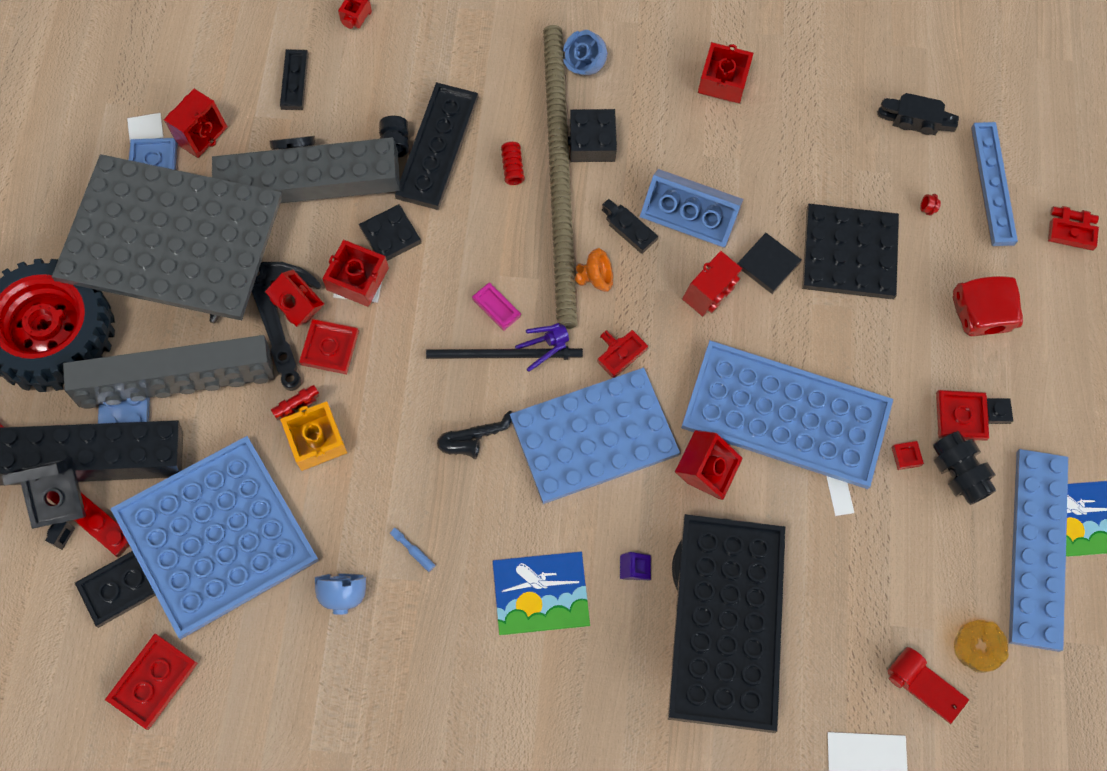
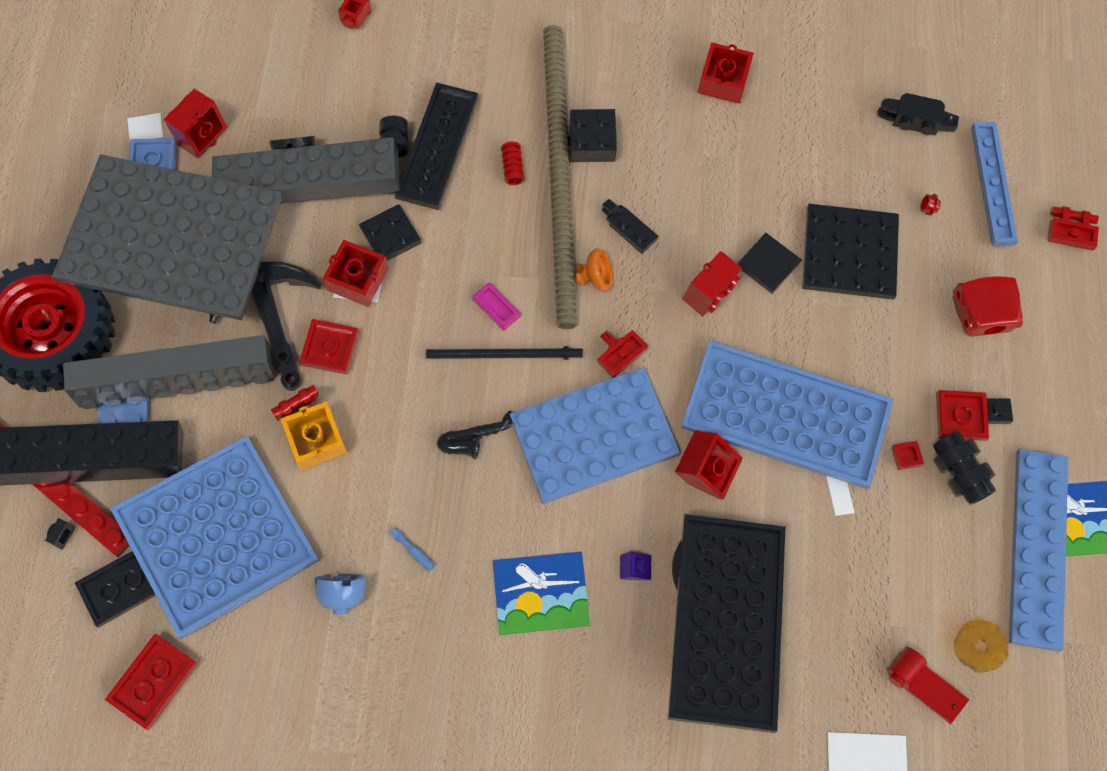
black bracket [2,457,86,529] -> none
red brick [265,269,325,327] -> none
black tile [280,49,309,110] -> none
dark purple plant [515,323,569,372] -> none
medium blue cylinder [563,30,607,75] -> none
medium blue slope [640,169,743,248] -> none

